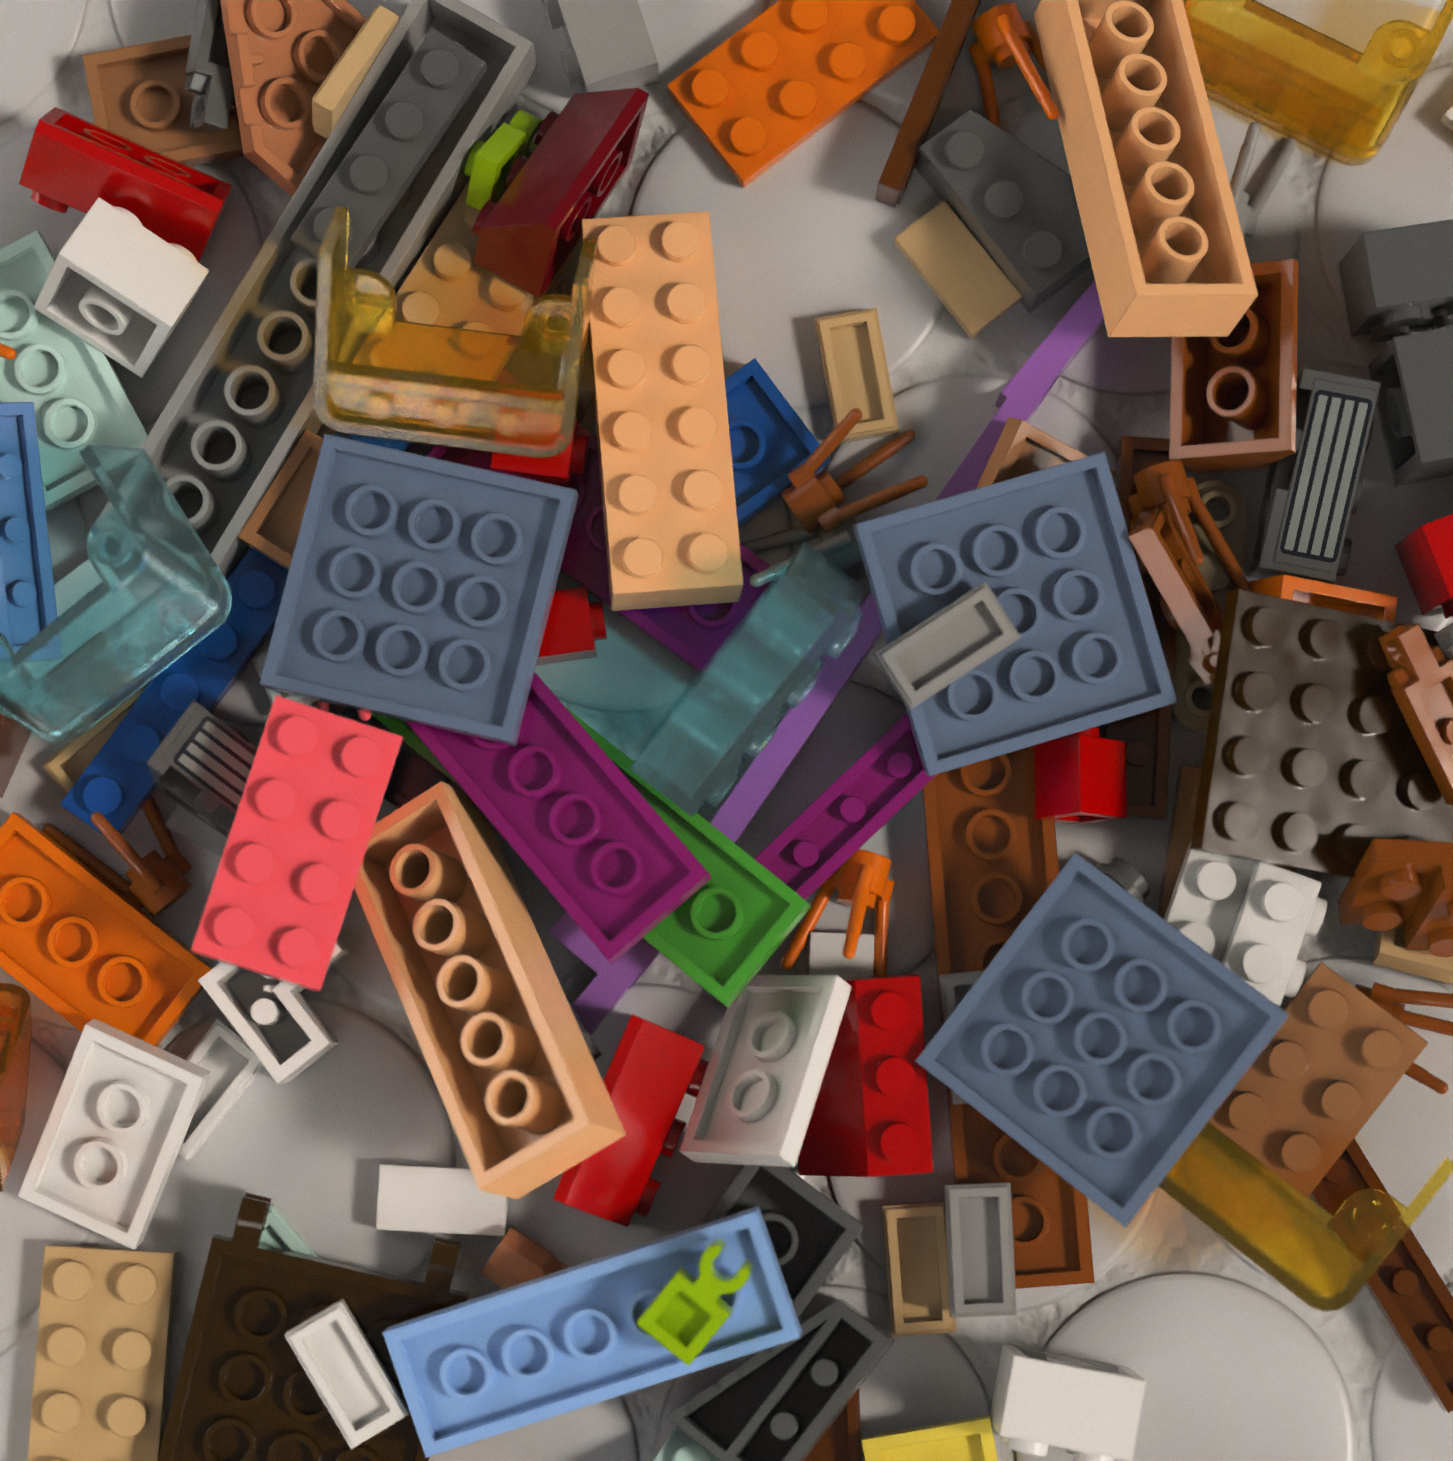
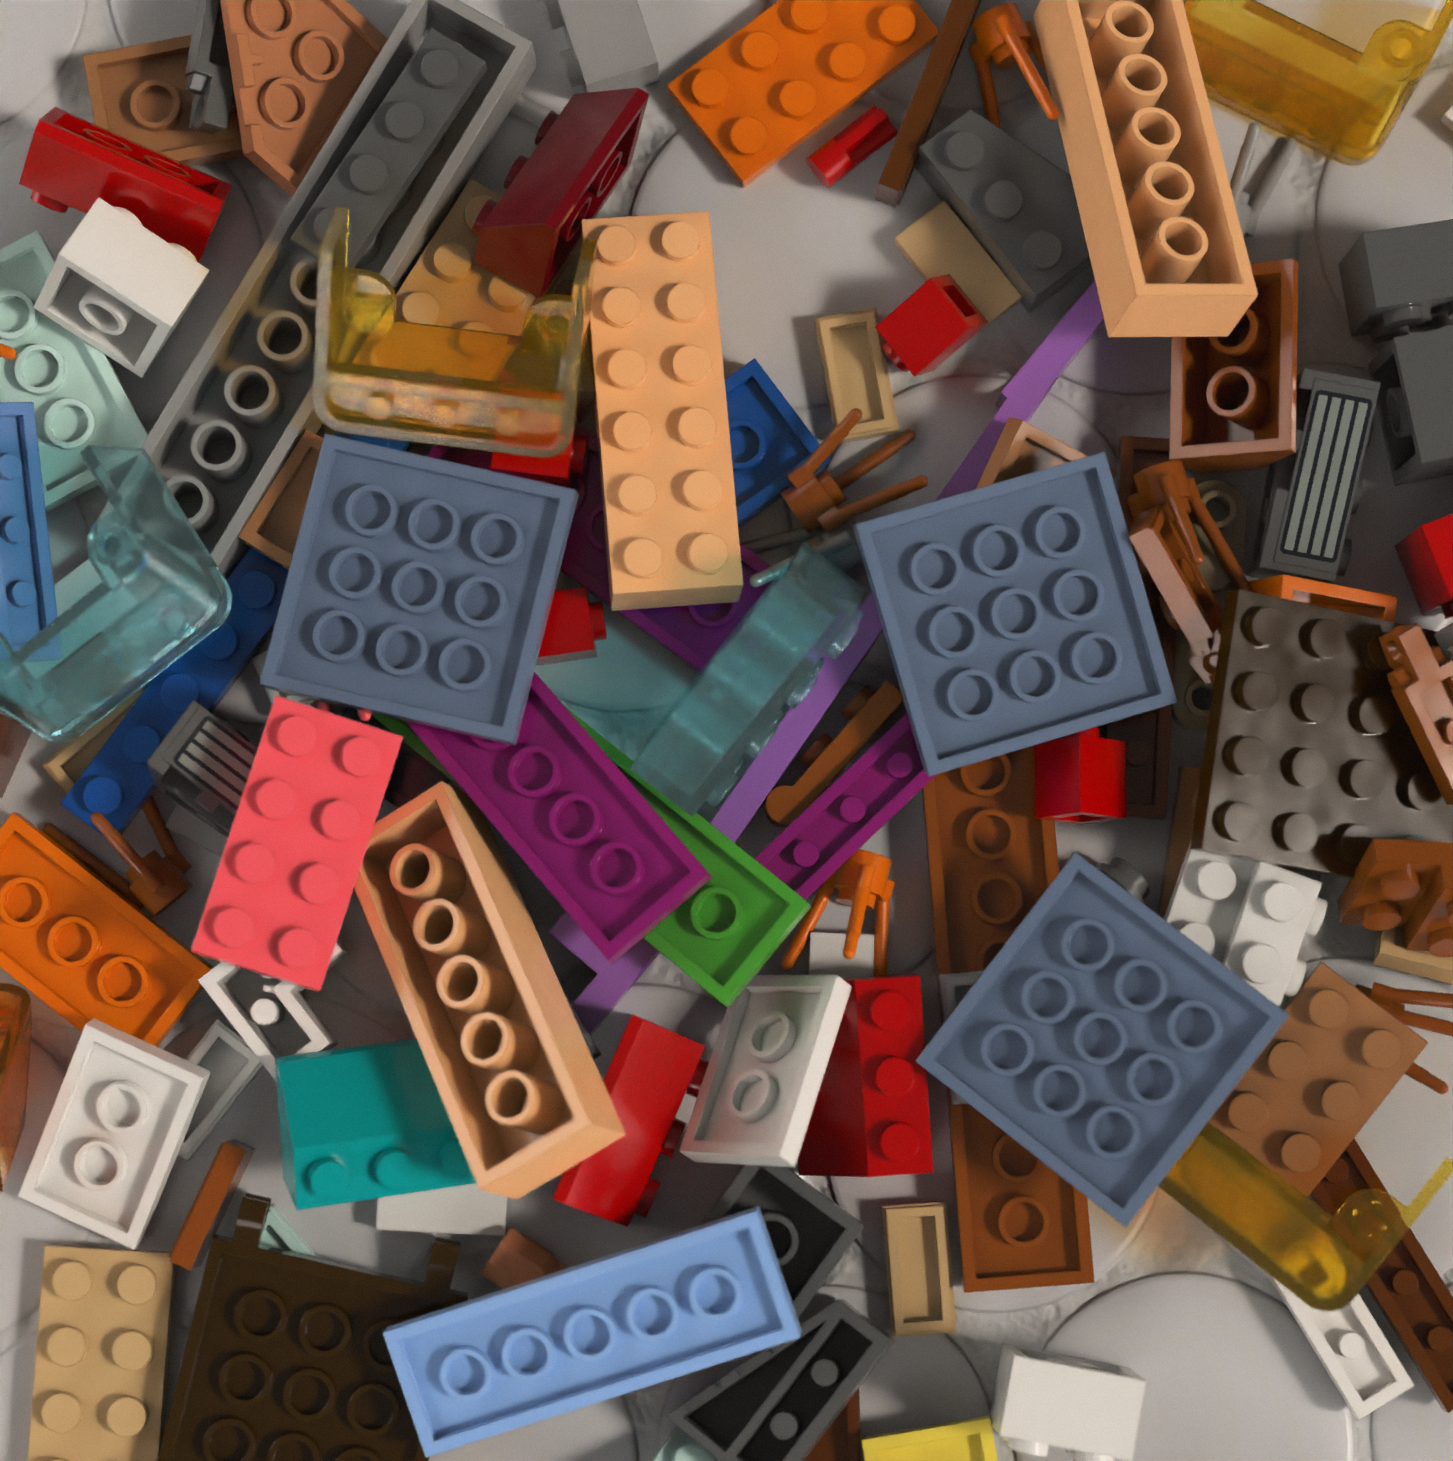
white tile [284,1298,409,1449] -> none
tan tile [312,5,399,139] -> none
lime plate [464,110,544,211] -> none
lime plate [636,1238,753,1366] -> none
light grey tile [873,582,1021,709] -> none
light grey tile [944,1182,1017,1318] -> none
none -> dark orange tile [168,1139,255,1271]
none -> teal slope [275,1038,476,1210]
none -> dark orange plate [765,680,904,828]
none -> red piece [806,105,898,188]
none -> red brick [875,274,989,377]
none -> white plate [1259,1226,1415,1420]

